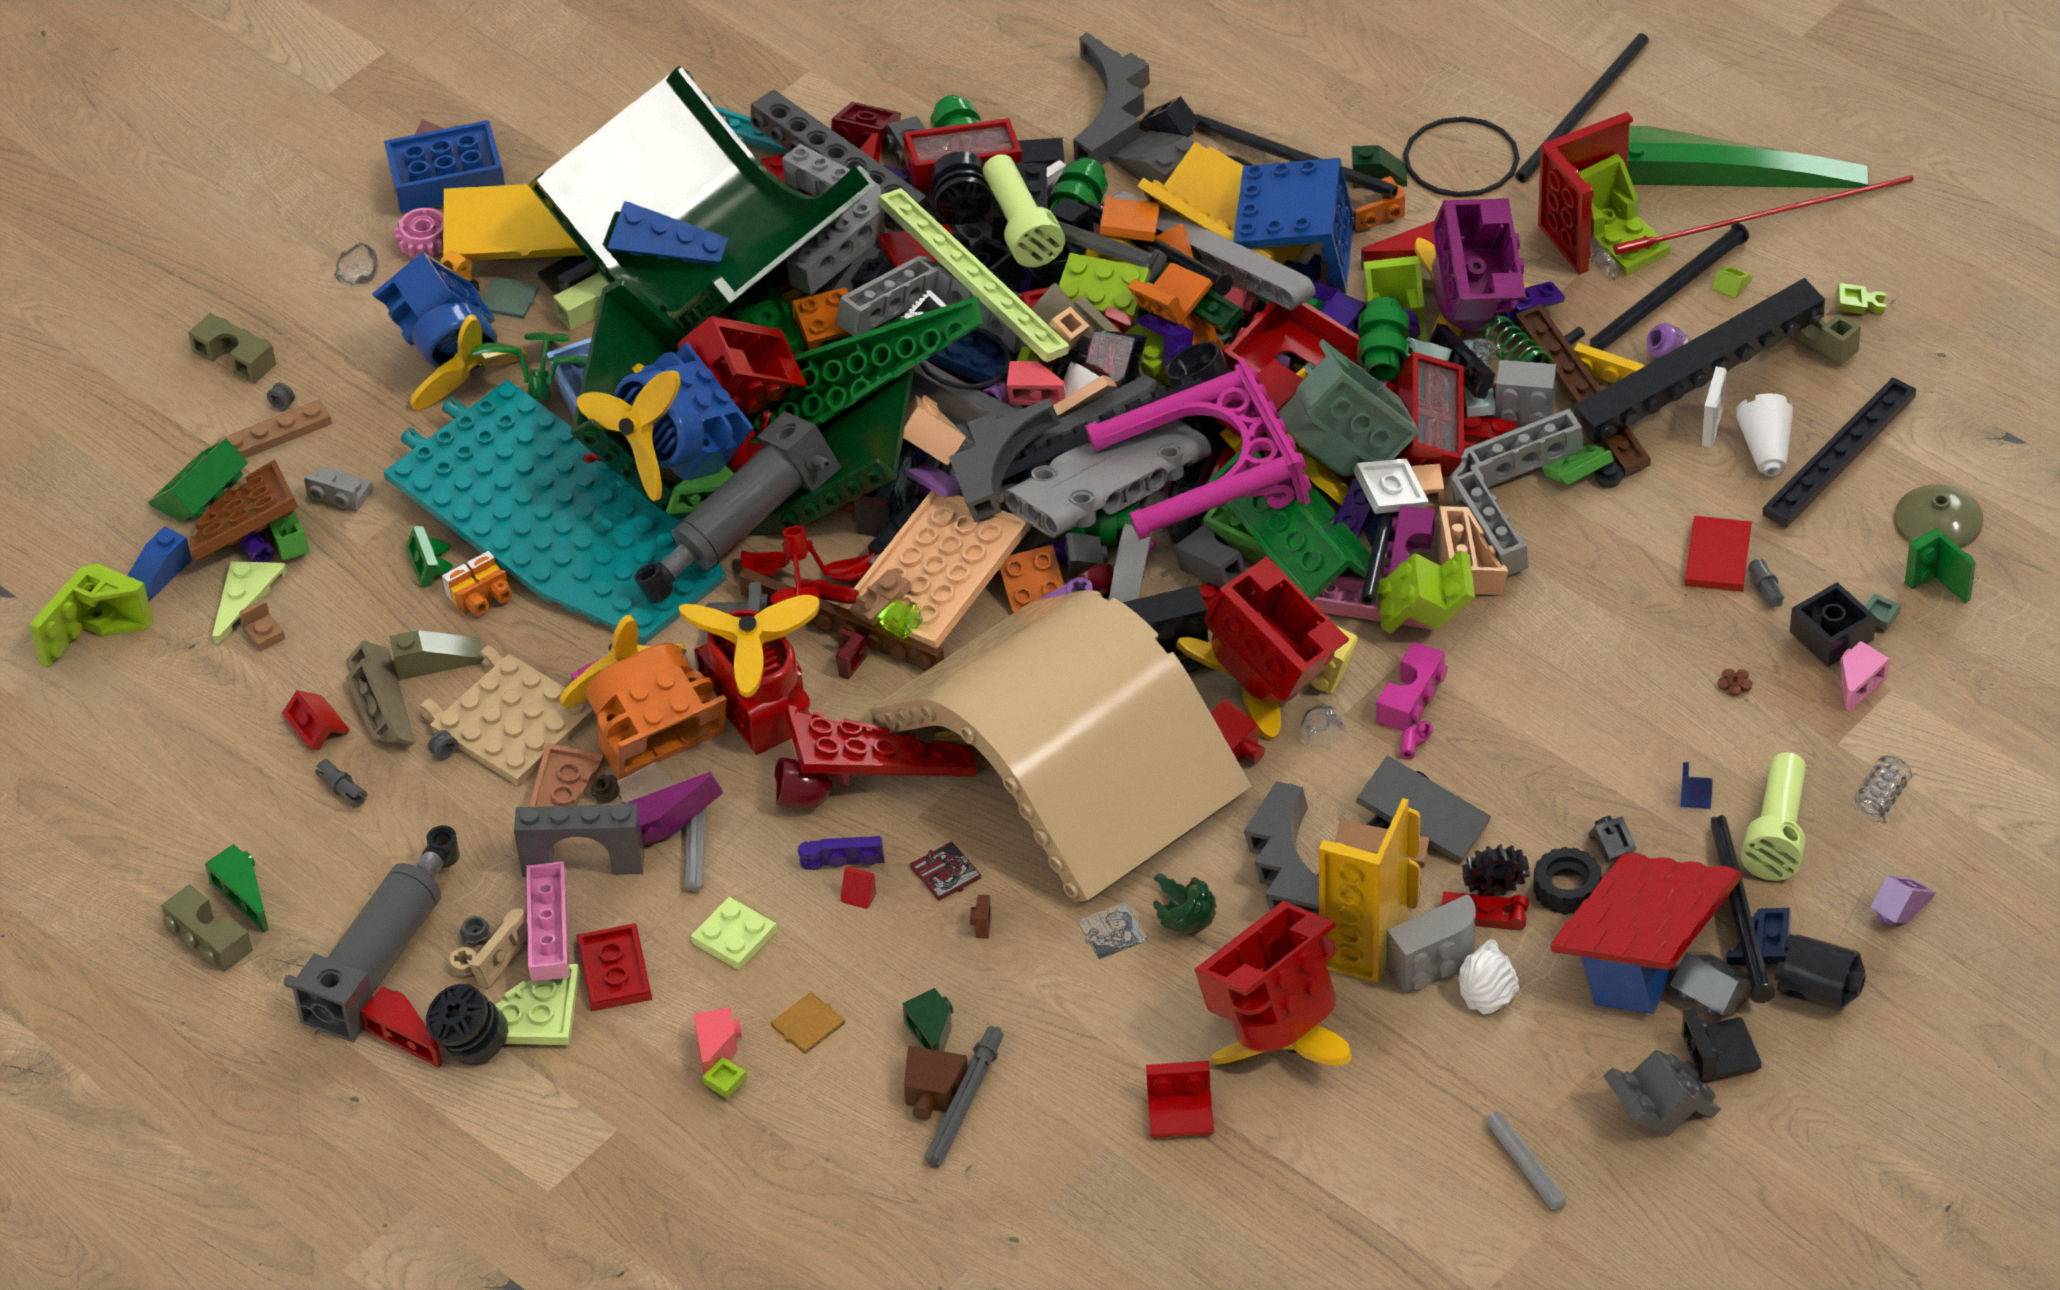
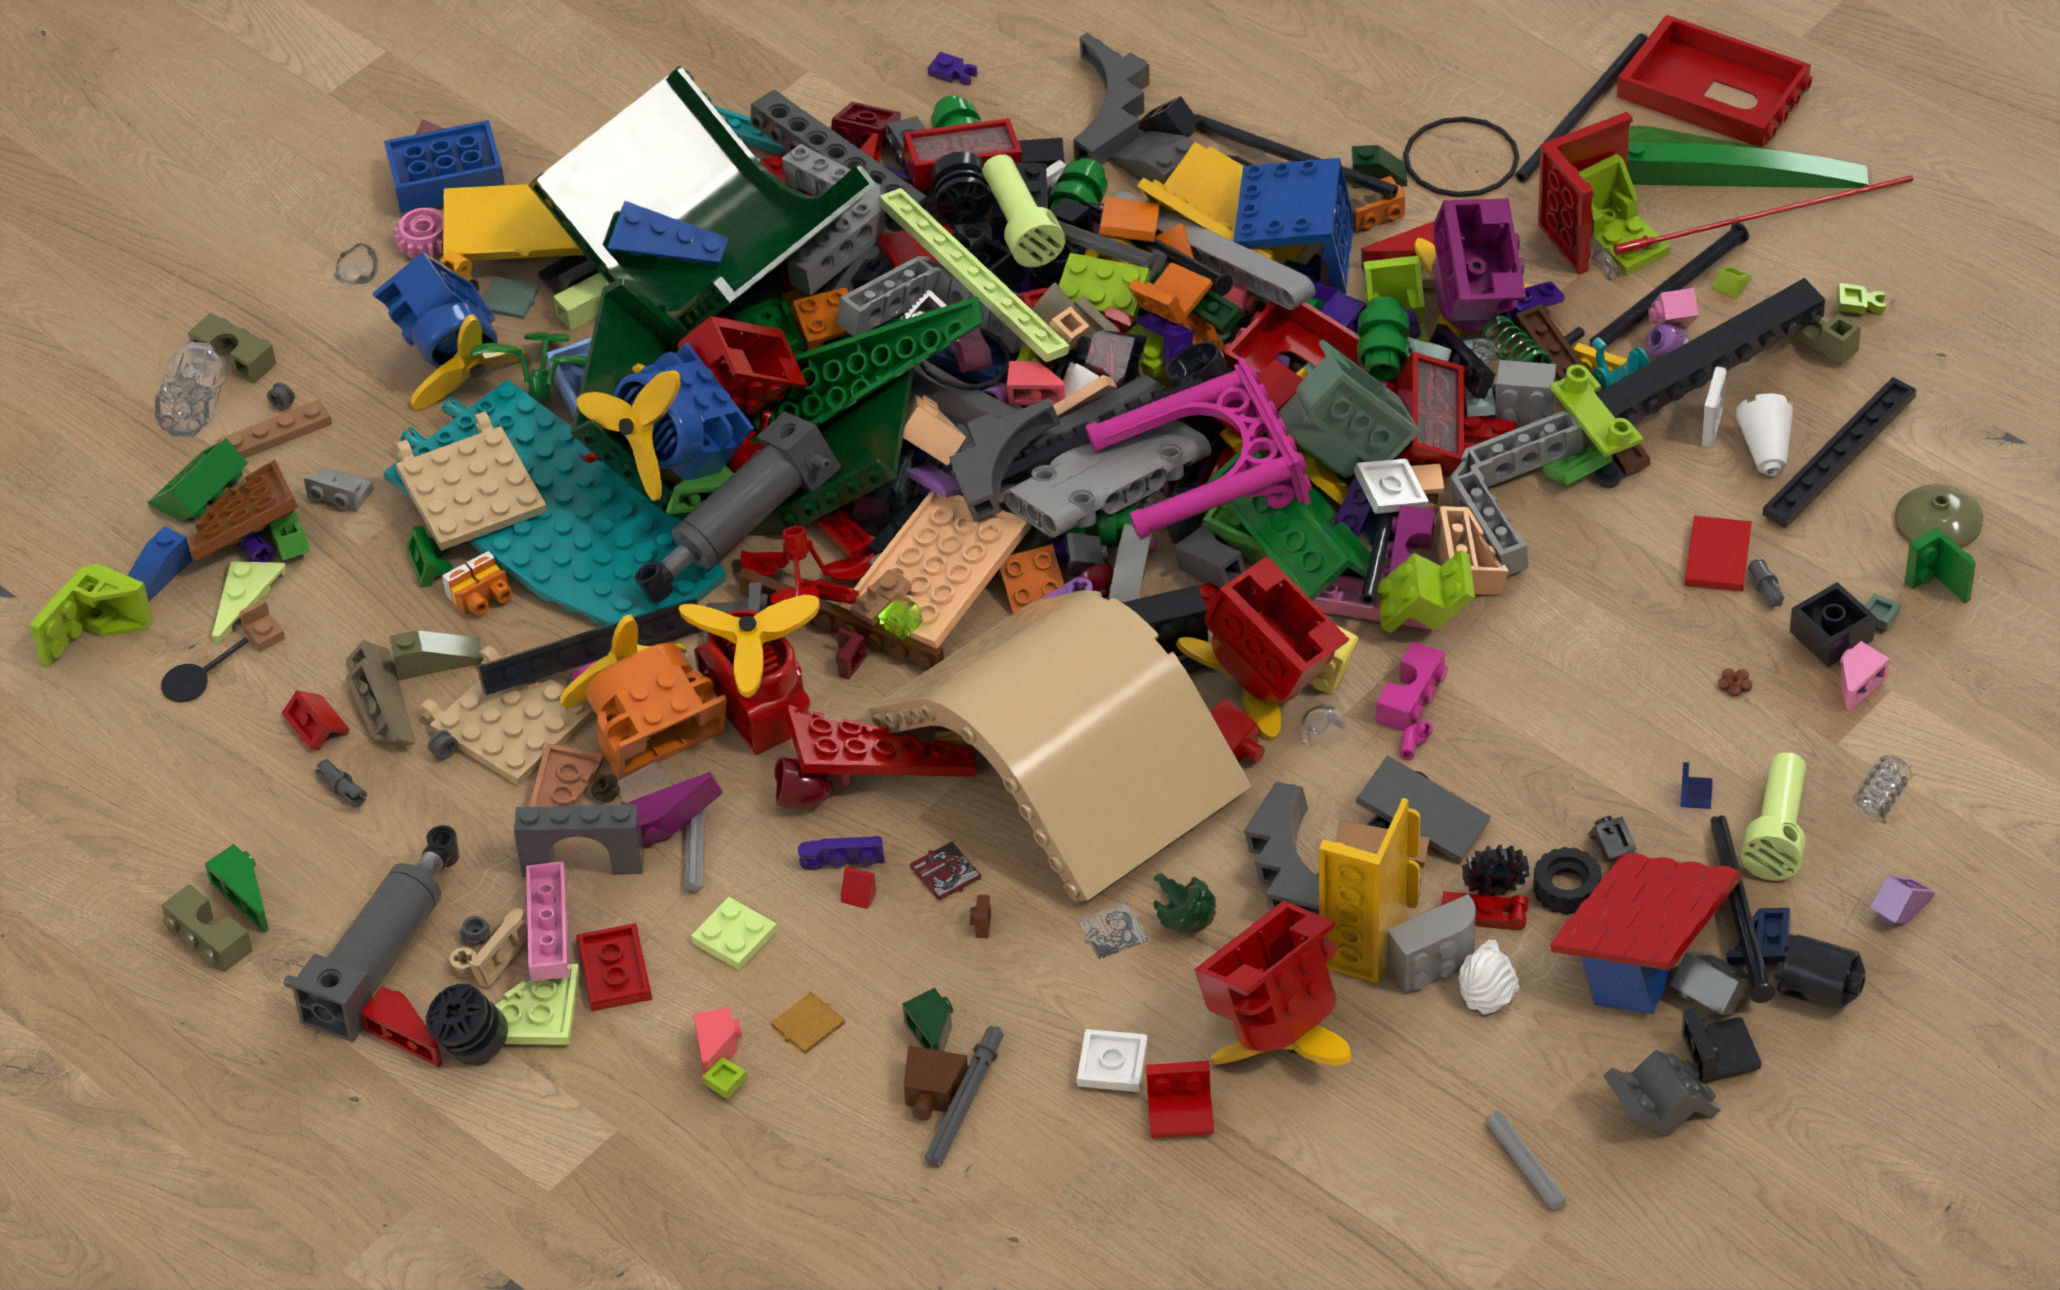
none -> clear brick [155,342,226,437]
none -> black piece [161,638,248,702]
none -> tan plate [396,411,547,551]
none -> black plate [476,598,698,695]
none -> red plate [818,510,873,560]
none -> dark purple plate [927,52,978,85]
none -> clear pink piece [952,327,992,373]
none -> white plate [1077,1029,1148,1092]
none -> lime brick [1549,365,1644,457]
none -> teal helmet [1591,337,1649,390]
none -> red panel [1617,15,1813,147]
none -> bright pink brick [1649,288,1699,328]

